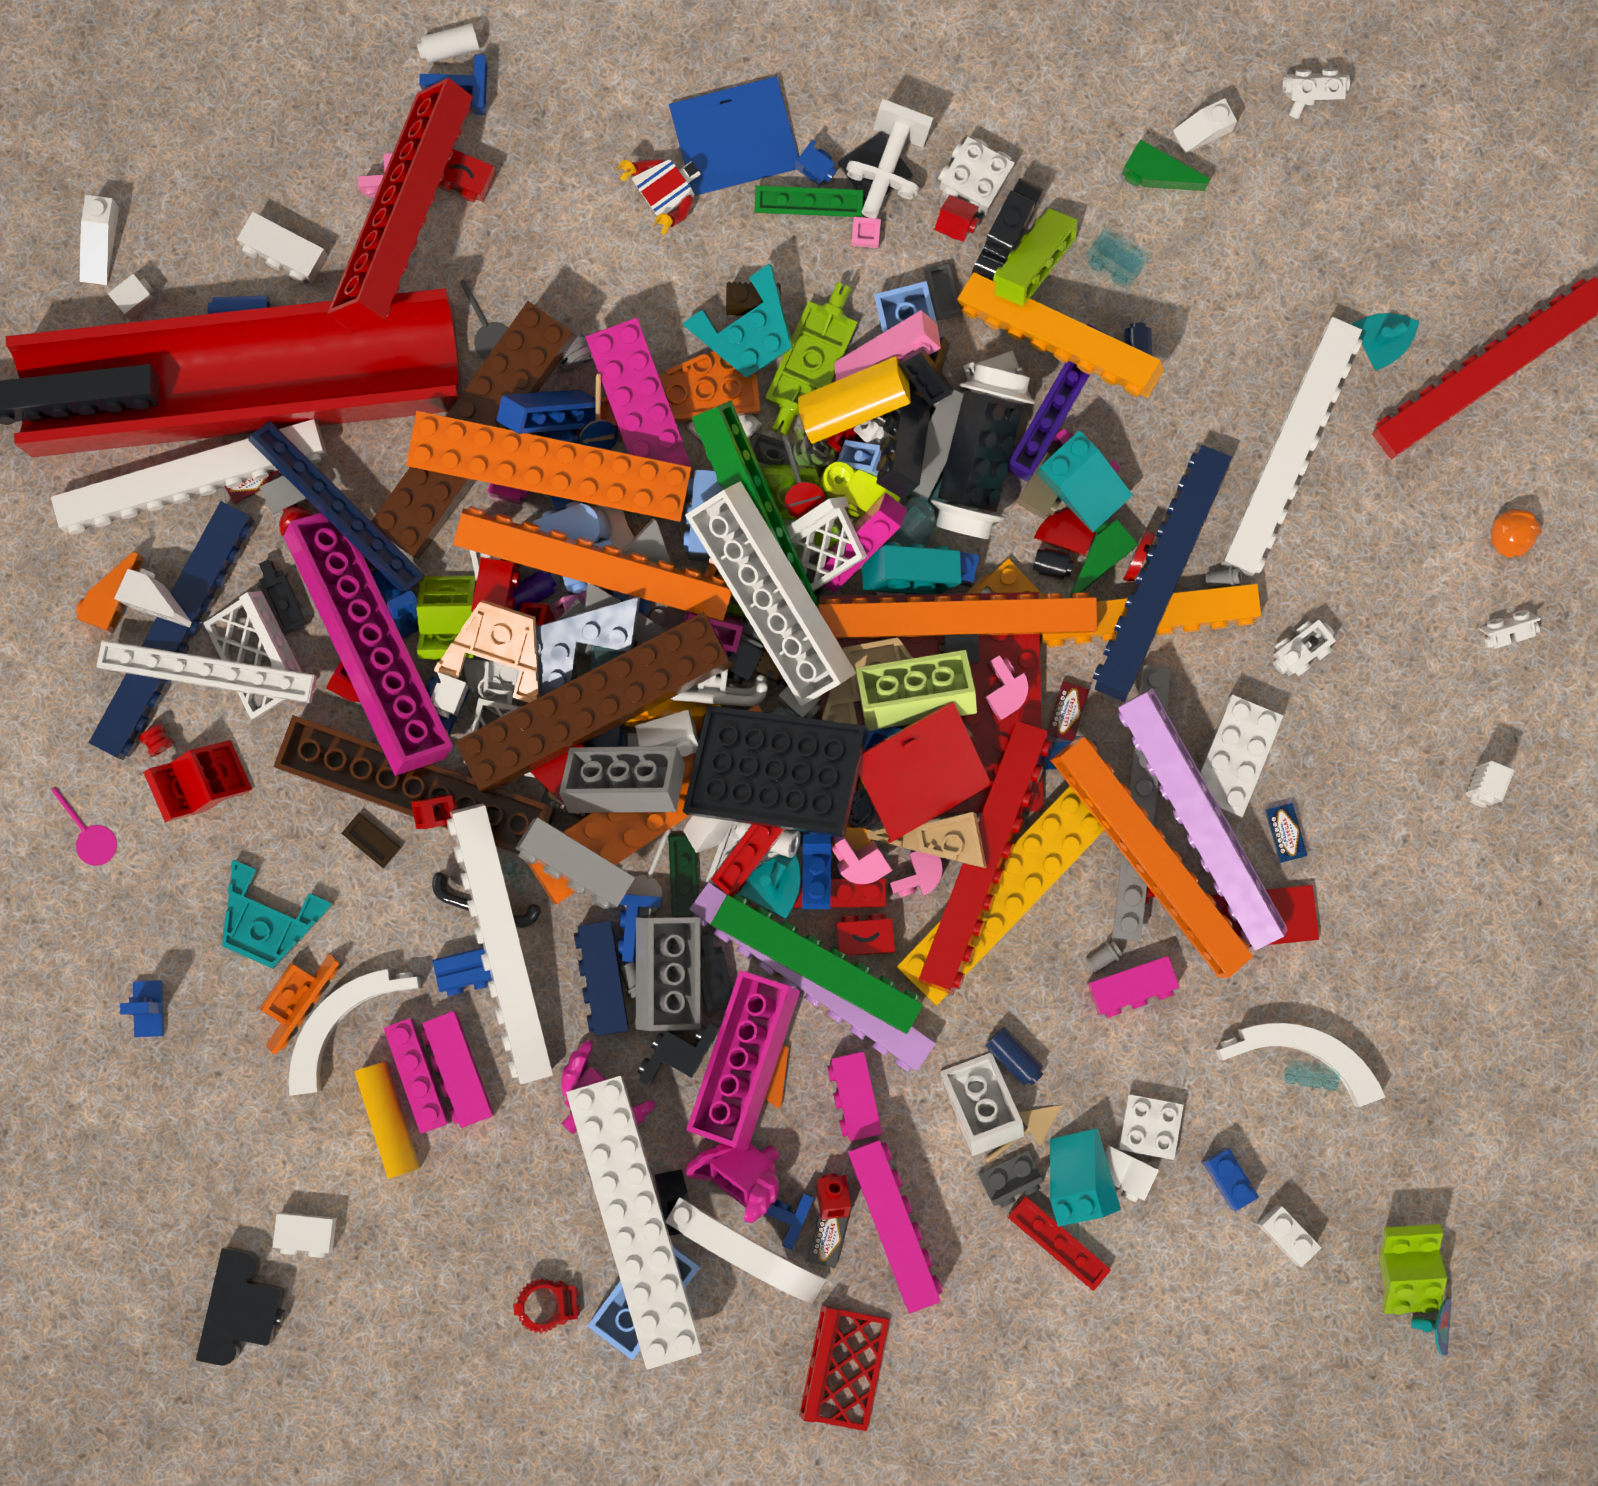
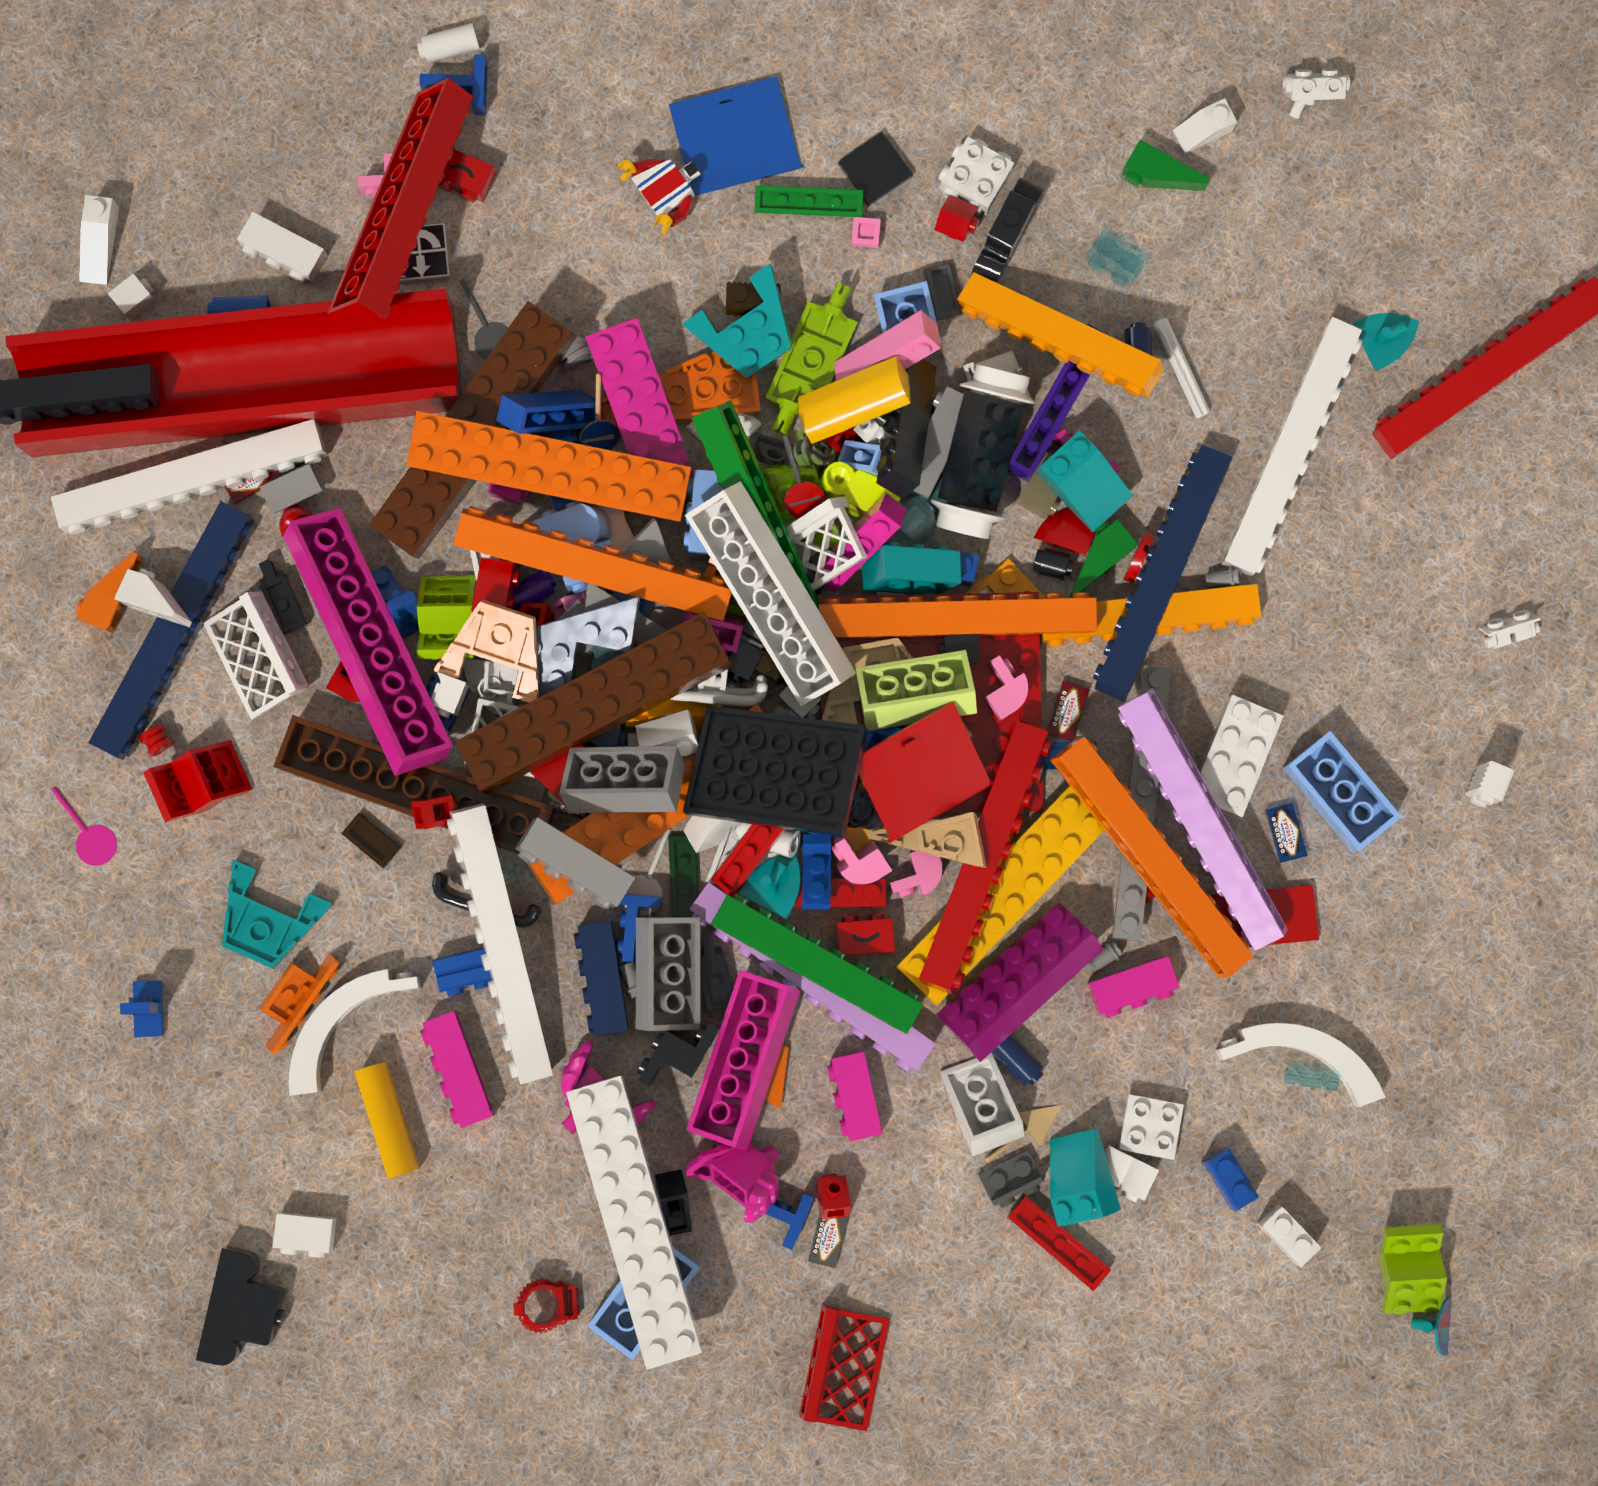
white tile [96,640,317,703] -> none
dark blue plate [248,421,425,594] -> none
dark pink brick [383,1018,450,1134] -> none
white arch [665,1197,826,1304] -> none
blue brick [793,140,837,185] -> none
white piece [846,99,933,219] -> none
dark pink brick [847,1139,943,1314] -> none
black bracket [898,336,954,406] -> none
lime brick [993,208,1078,307] -> none
white brick [1272,620,1336,677] -> none
orange hair [1491,509,1542,558] -> none
none -> tile [399,223,450,283]
none -> magenta brick [936,902,1103,1062]
none -> white axle [1153,318,1210,418]
none -> light blue brick [1282,731,1402,854]

